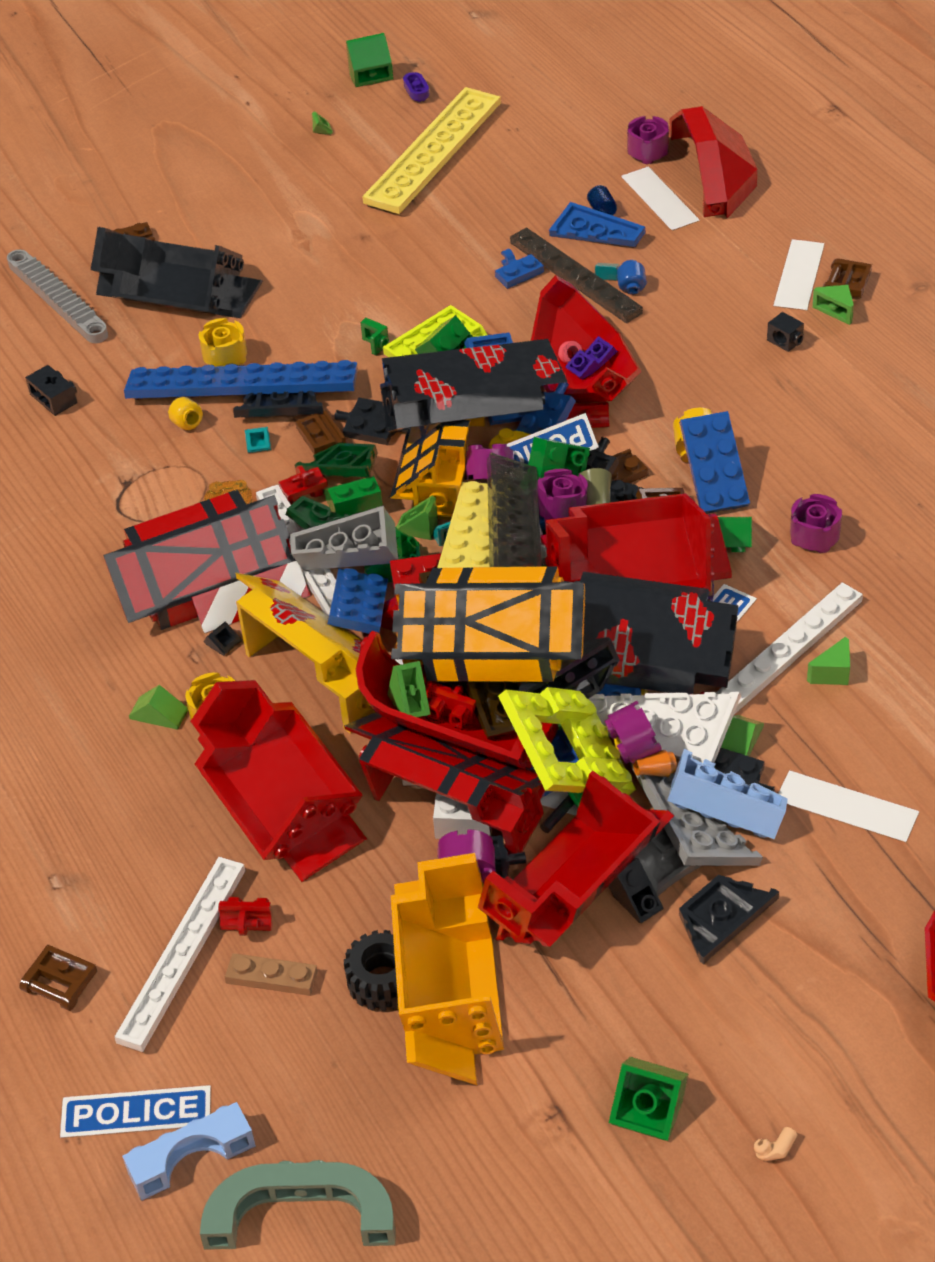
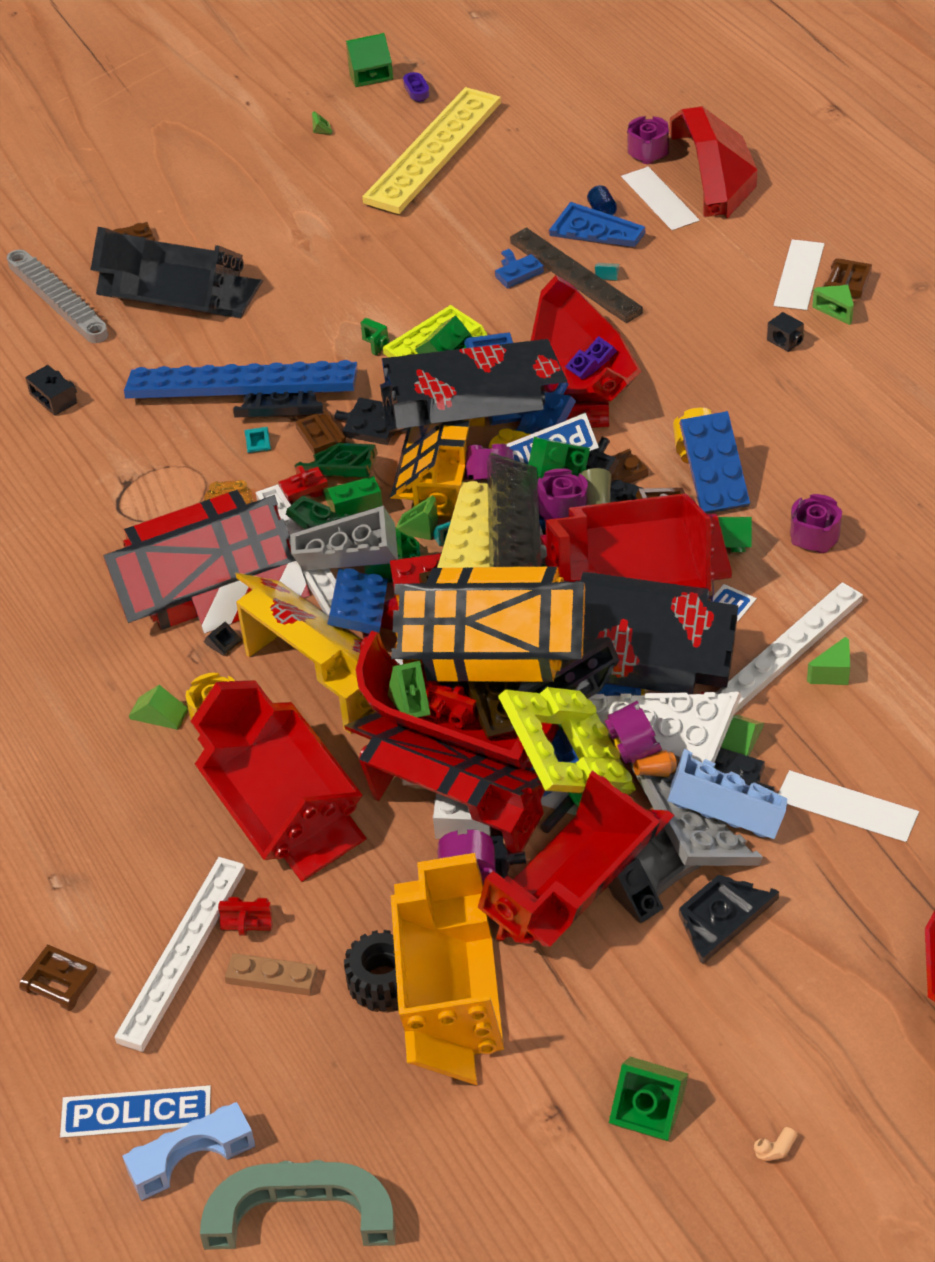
yellow head [168,397,203,430] -> none
yellow brick [198,318,247,367] -> none
coral piece [558,341,582,364] -> none
blue head [617,260,647,294] -> none

